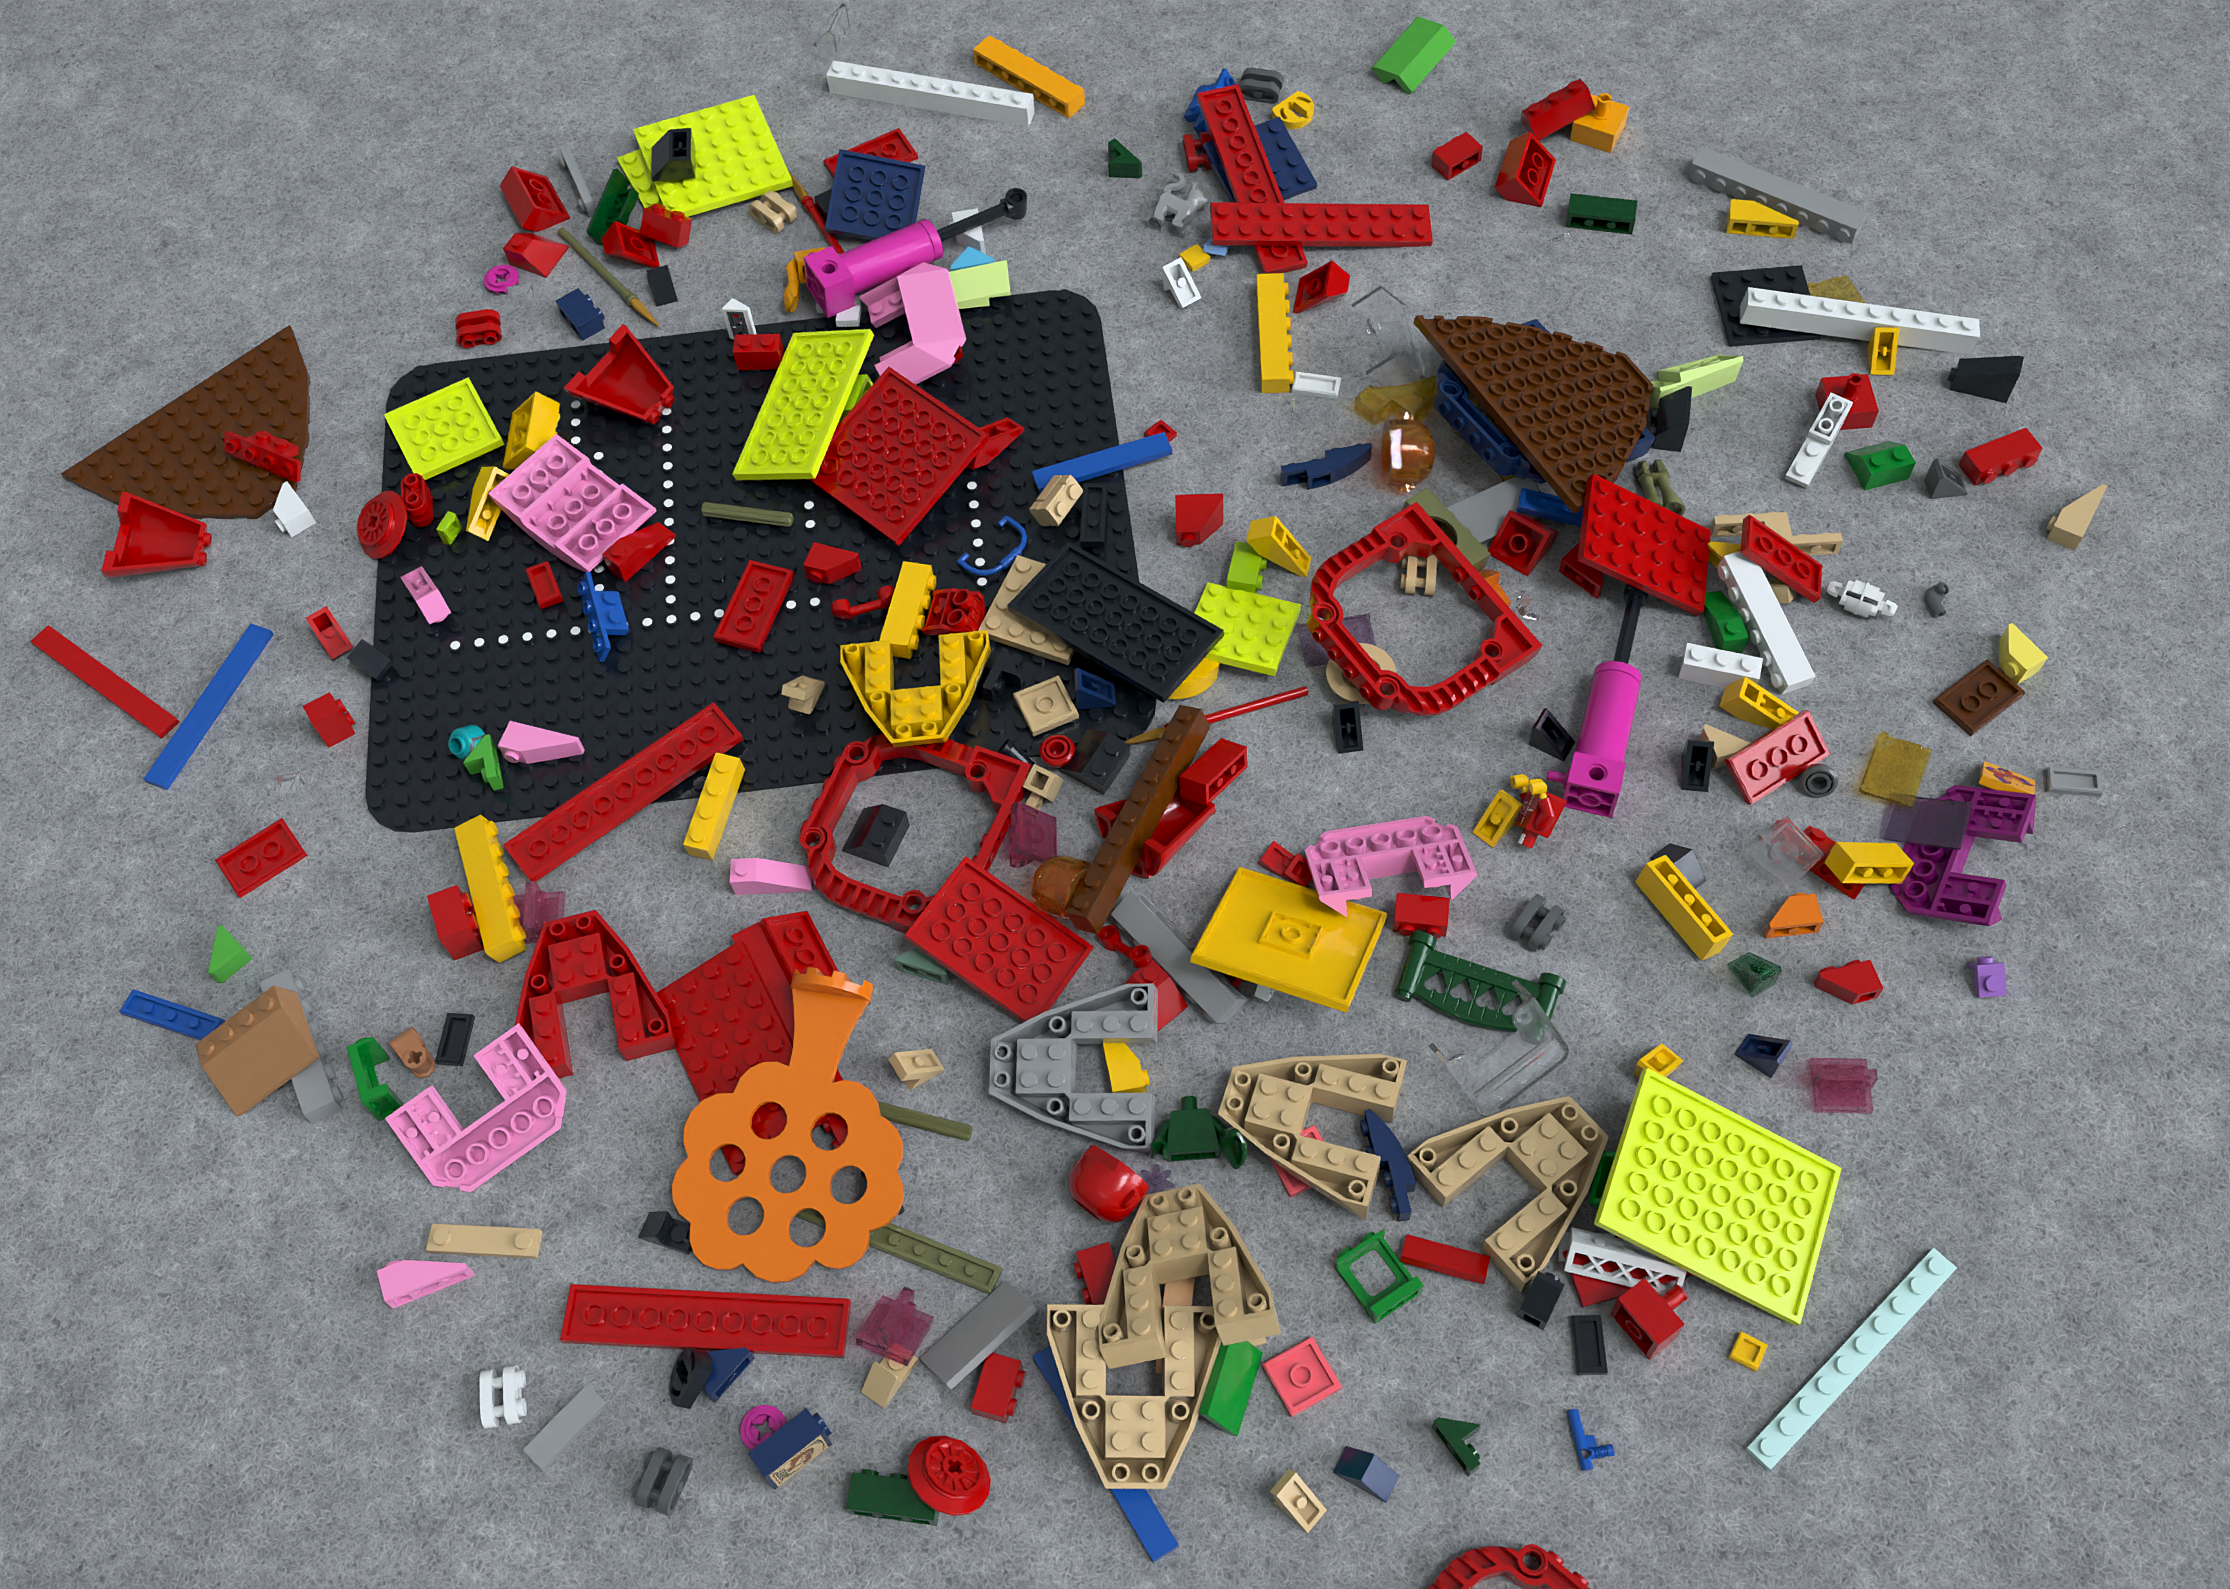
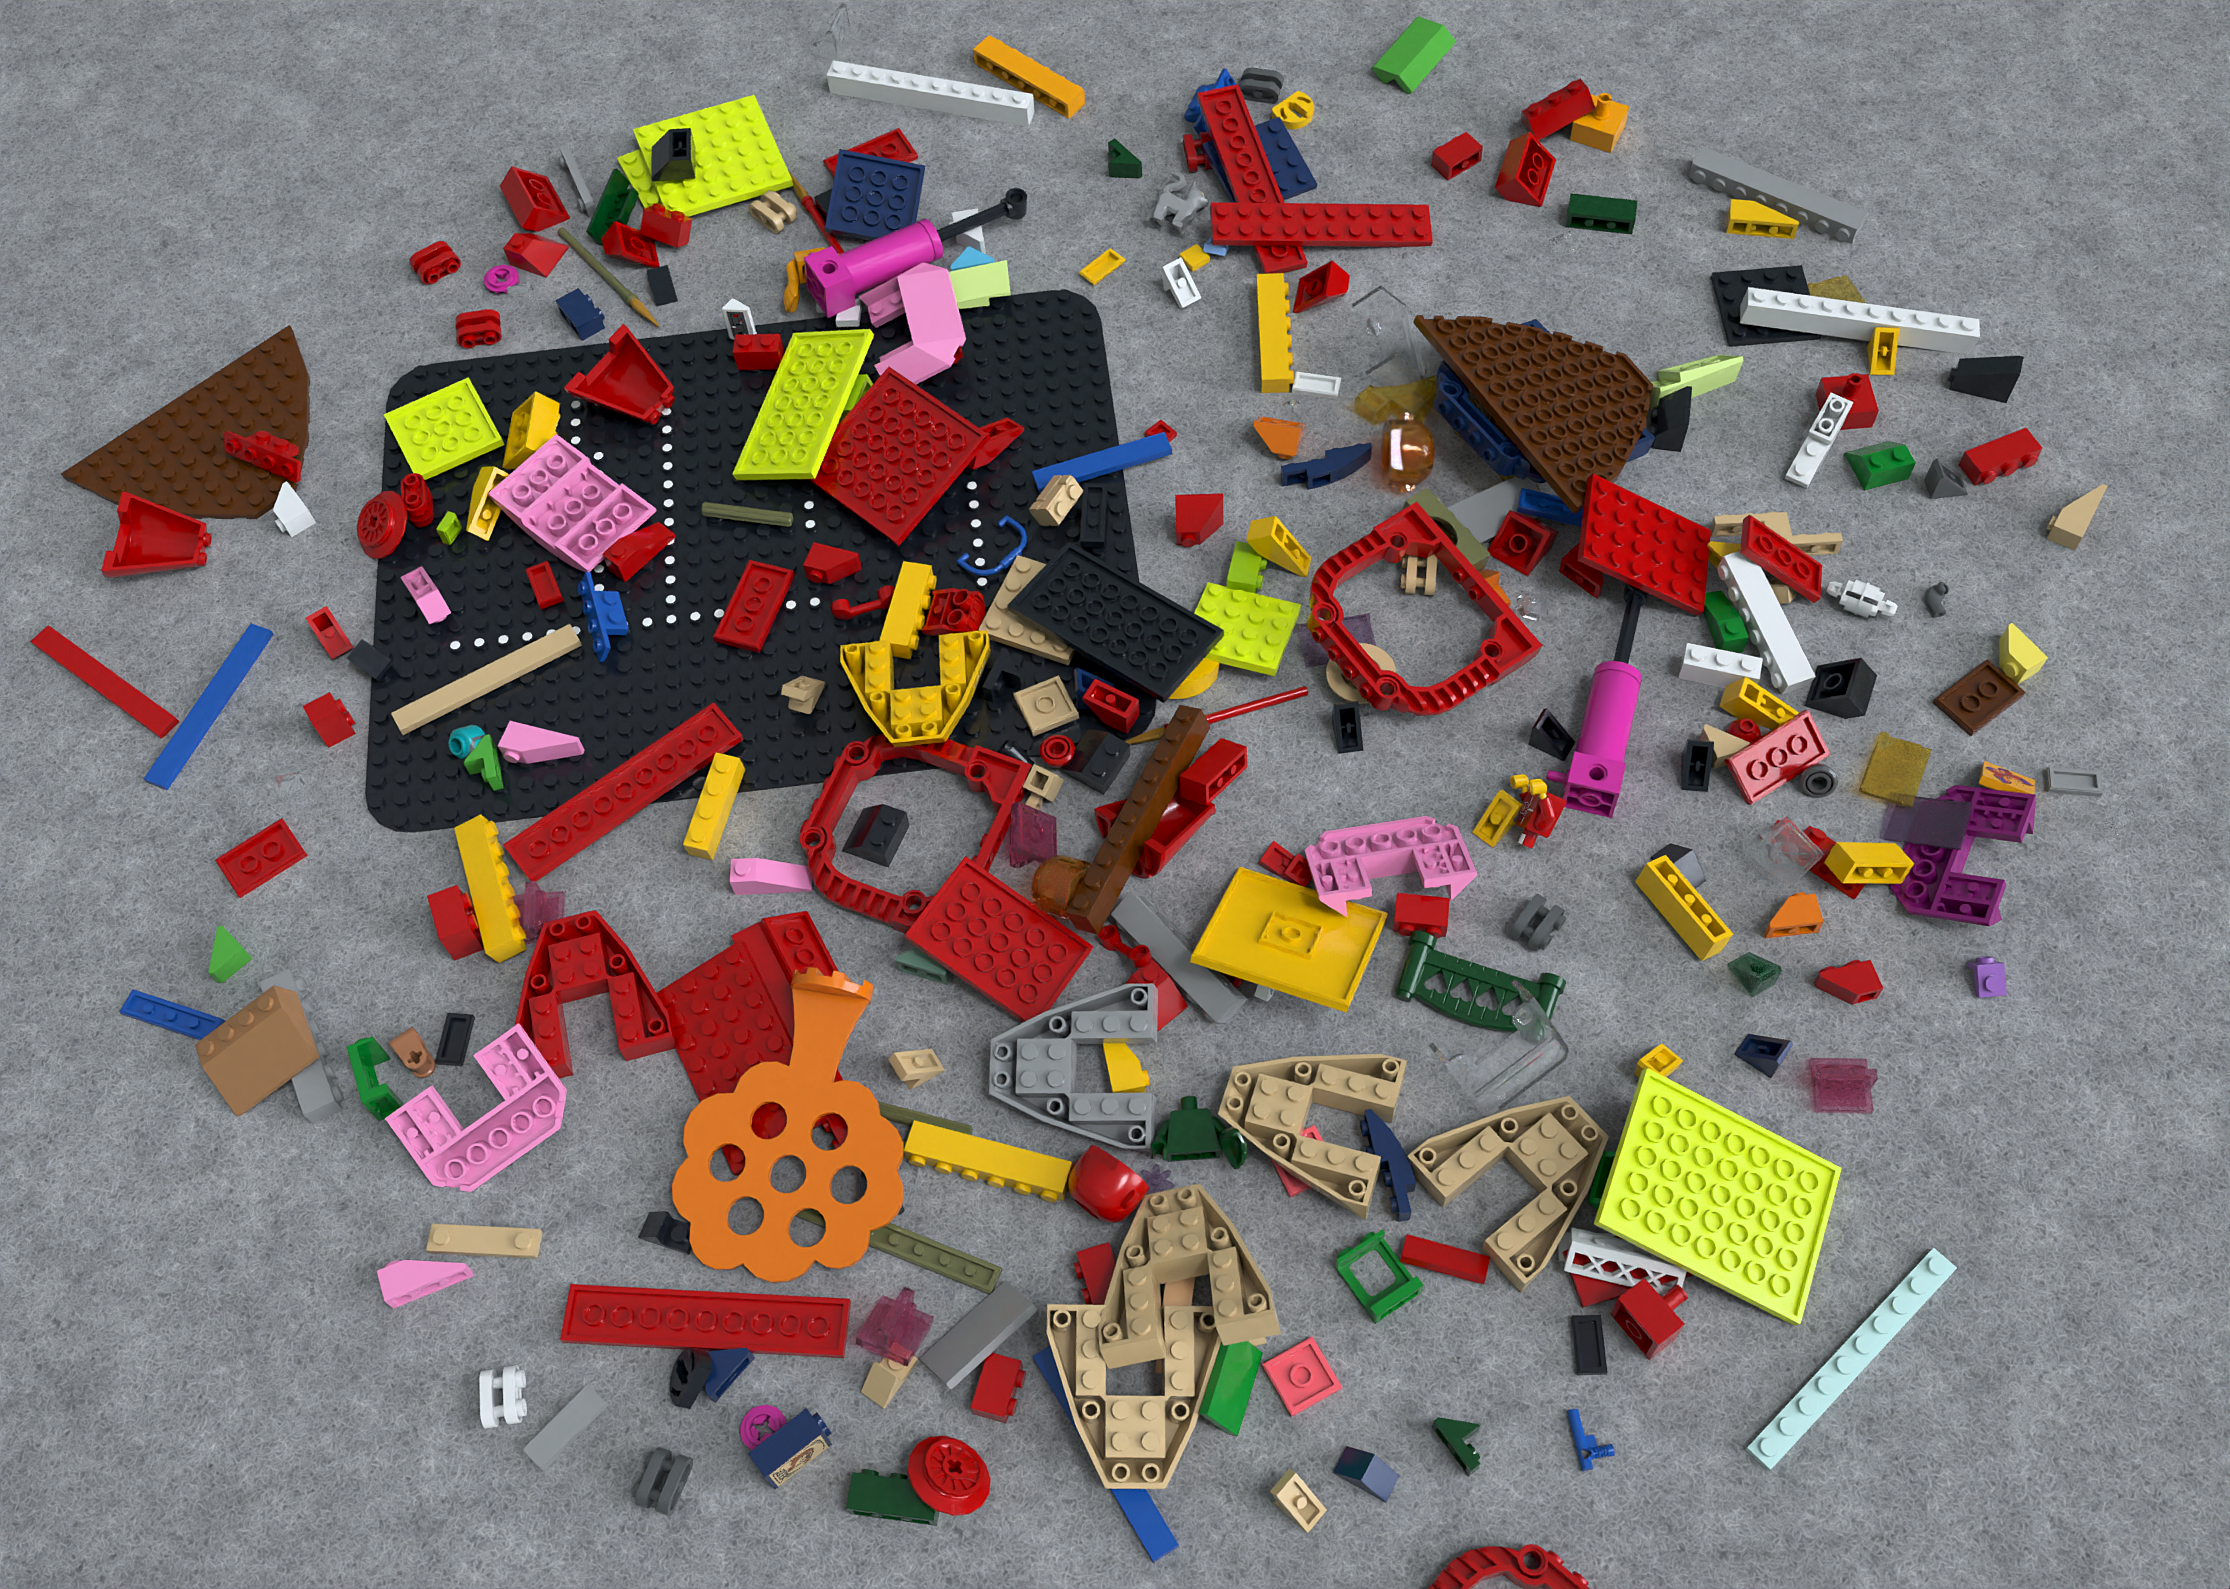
black slope [1517,1271,1565,1330] -> none
olive piece [1636,459,1685,516] -> none
yellow tile [1728,1331,1768,1372] -> none
none -> tan tile [391,624,582,735]
none -> red brick [409,241,461,285]
none -> yellow brick [903,1120,1073,1202]
none -> yellow tile [1078,248,1126,286]
none -> red slope [1082,679,1139,734]
none -> orange slope [1253,416,1305,459]
none -> red brick [1725,718,1761,743]
none -> black slope [1805,658,1877,719]

